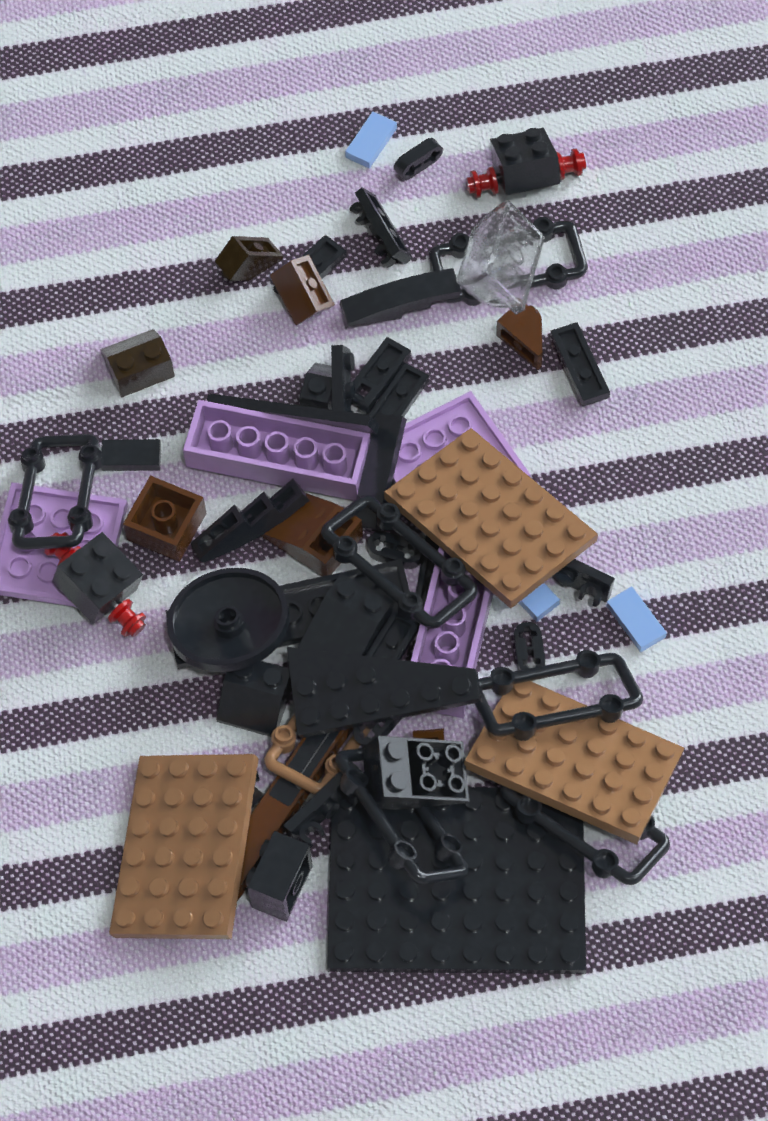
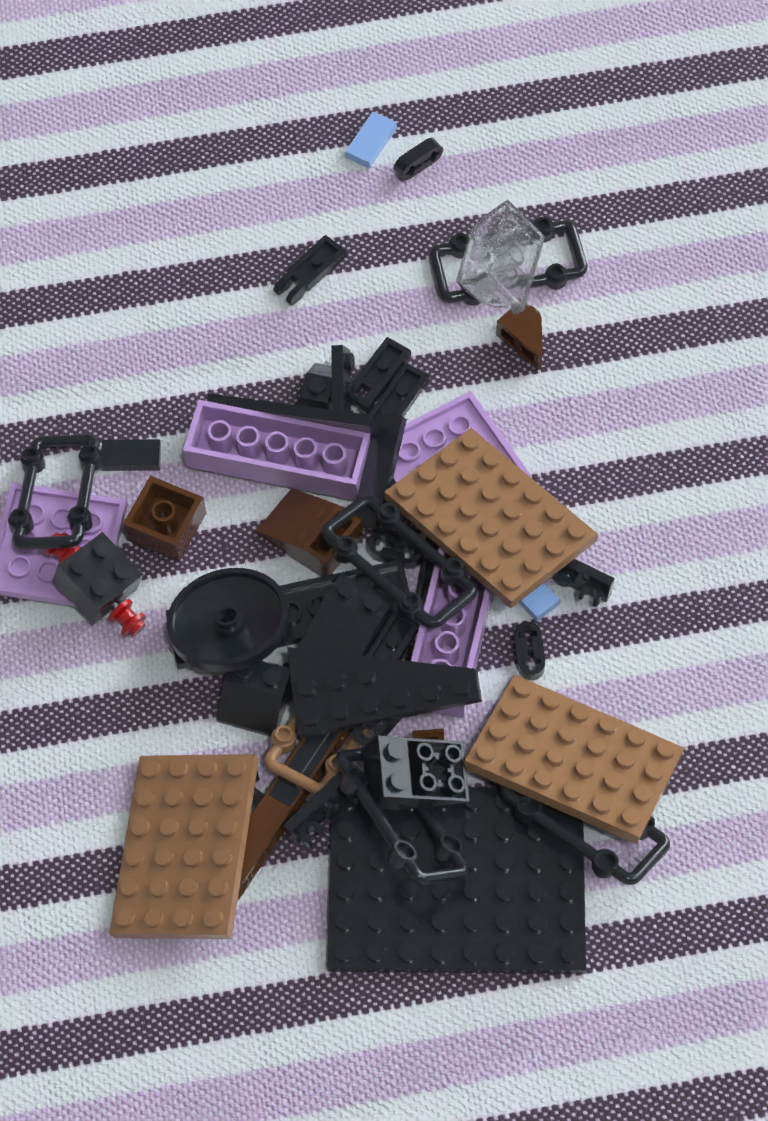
dark brown slope [100,329,175,398] -> none
black slope [190,478,310,563] -> none
dark brown slope [215,236,284,281] -> none
black brick [245,831,313,922] -> none
reddish brown panel [270,254,335,325] -> none
black slope [339,268,461,327] -> none
black plate [350,187,413,268] -> none
black brick [466,127,586,198] -> none
black bar [474,650,643,741] -> none
black plate [550,322,610,407] -> none
light blue tile [606,586,667,652] -> none

